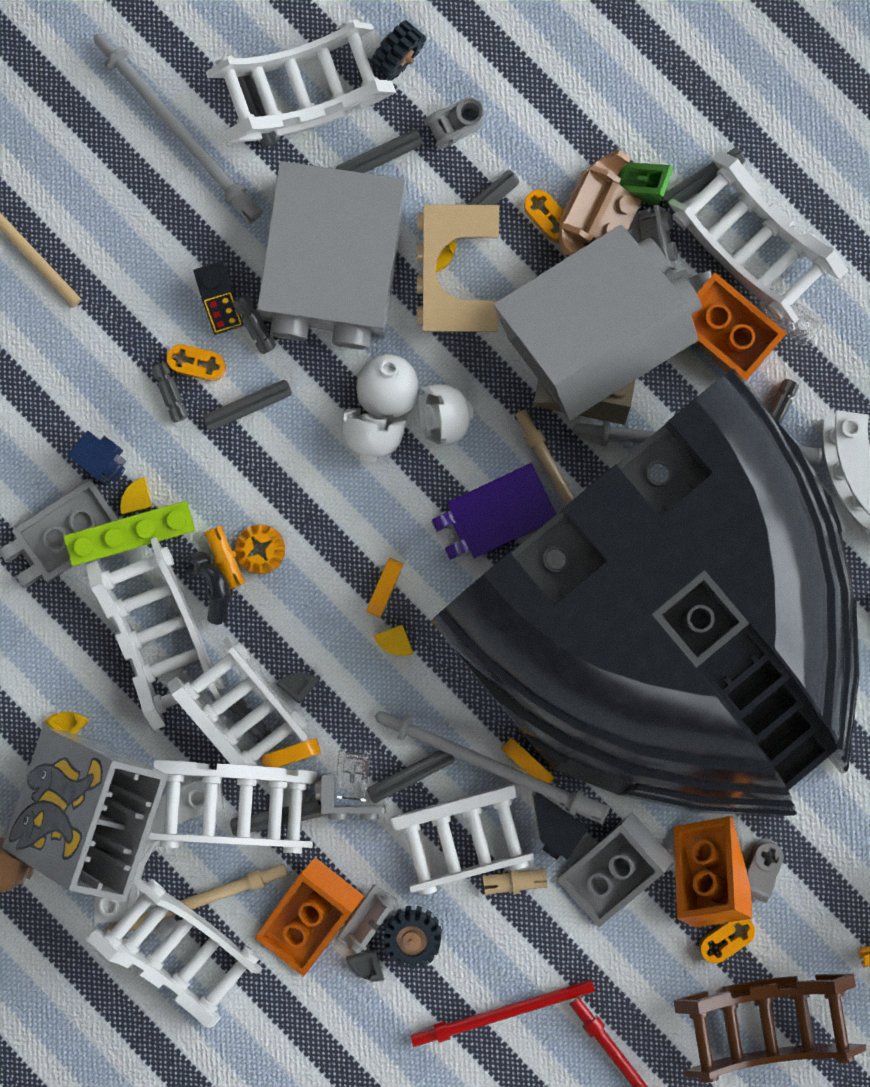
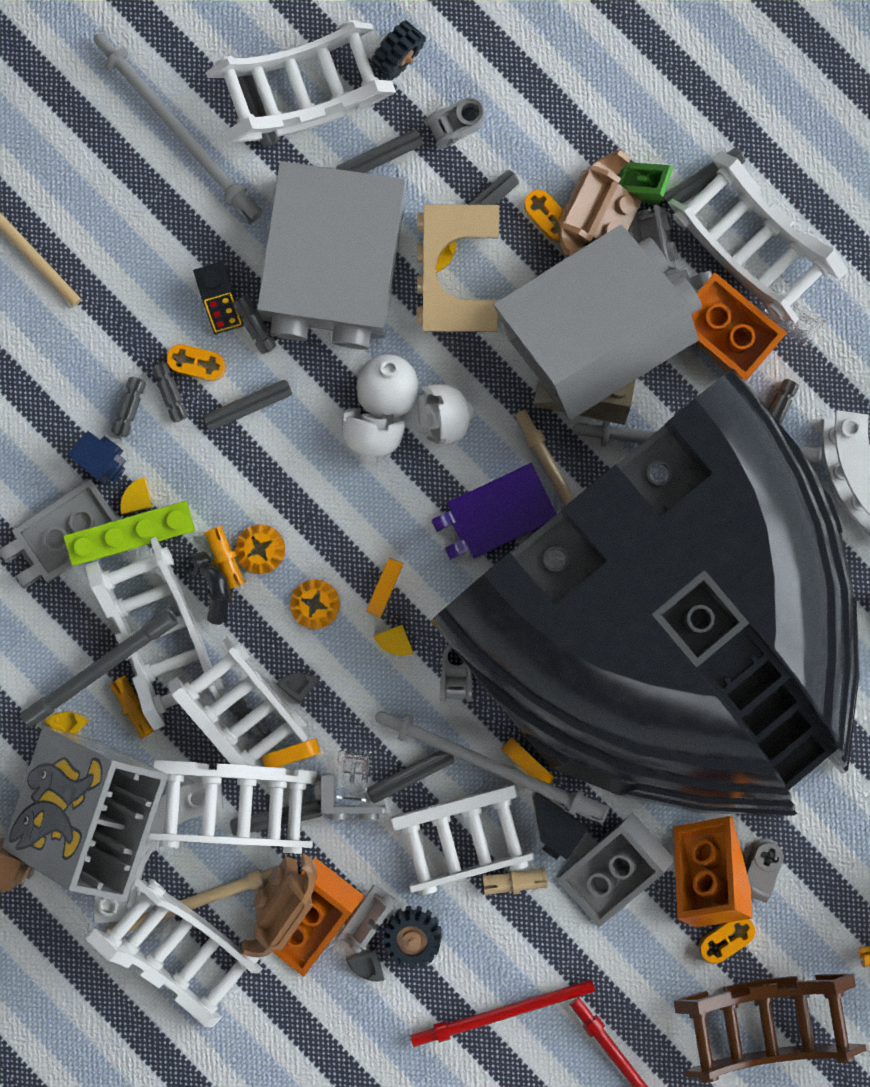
none -> dark grey piece [21,608,178,728]
none -> light orange pin [108,675,157,739]
none -> dark grey axle [111,377,146,437]
none -> medium nougat plate [241,854,317,957]
none -> light orange gear [290,579,340,629]
none -> light grey piece [440,644,472,702]

